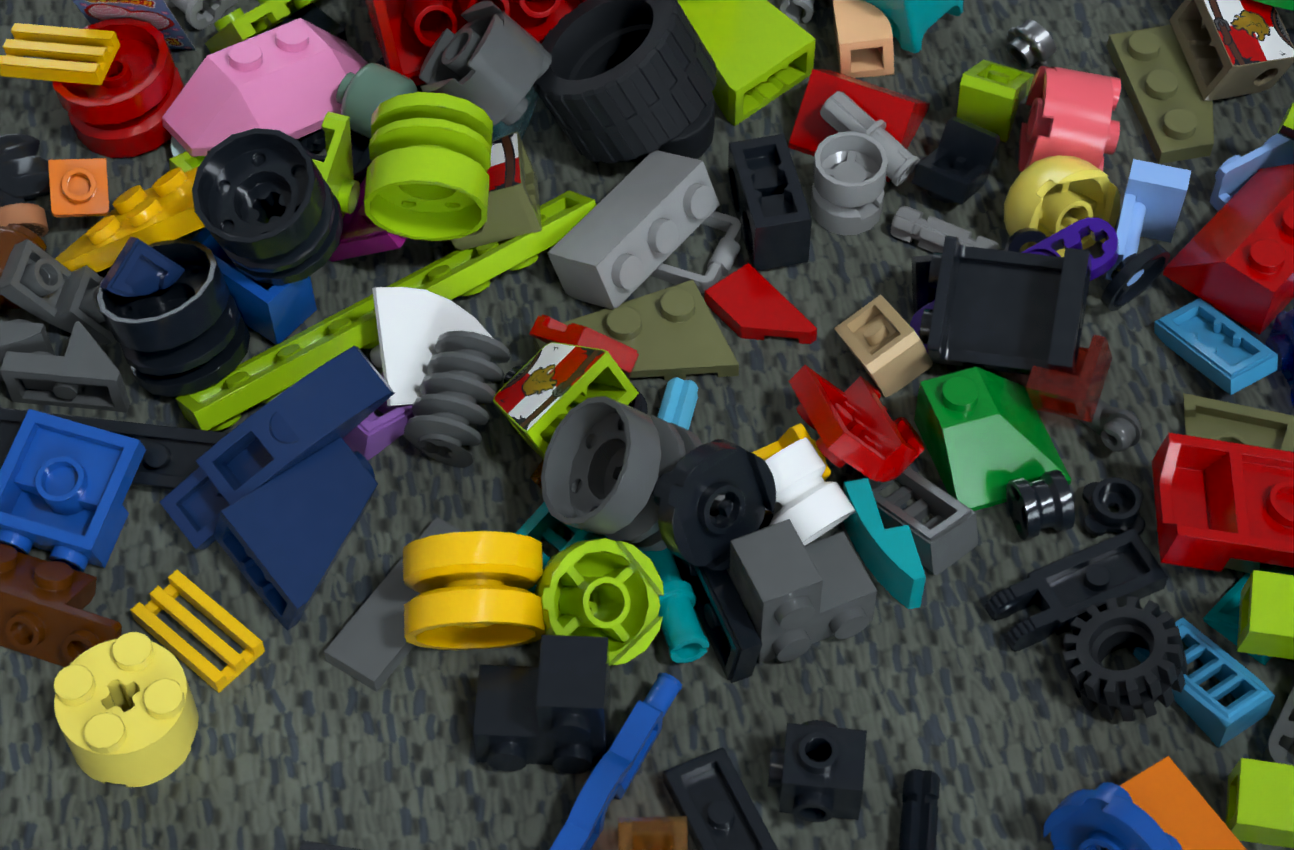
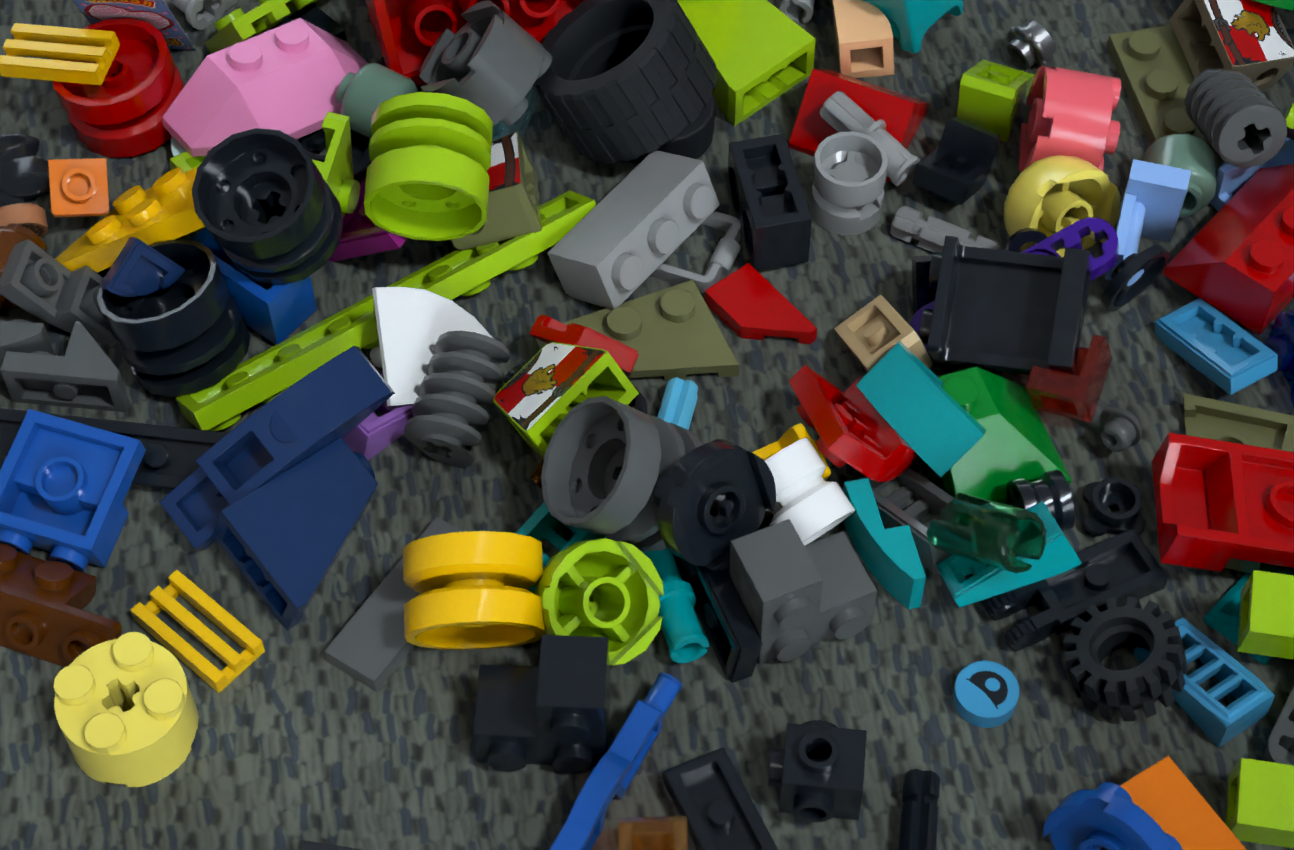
none -> teal slope [856,340,986,477]
none -> clear green arm [927,492,1046,573]
none -> teal slope [936,501,1082,608]
none -> dark azure tile [953,661,1019,728]
none -> sand green head [1143,134,1217,217]
none -> dark grey piece [1184,69,1287,168]

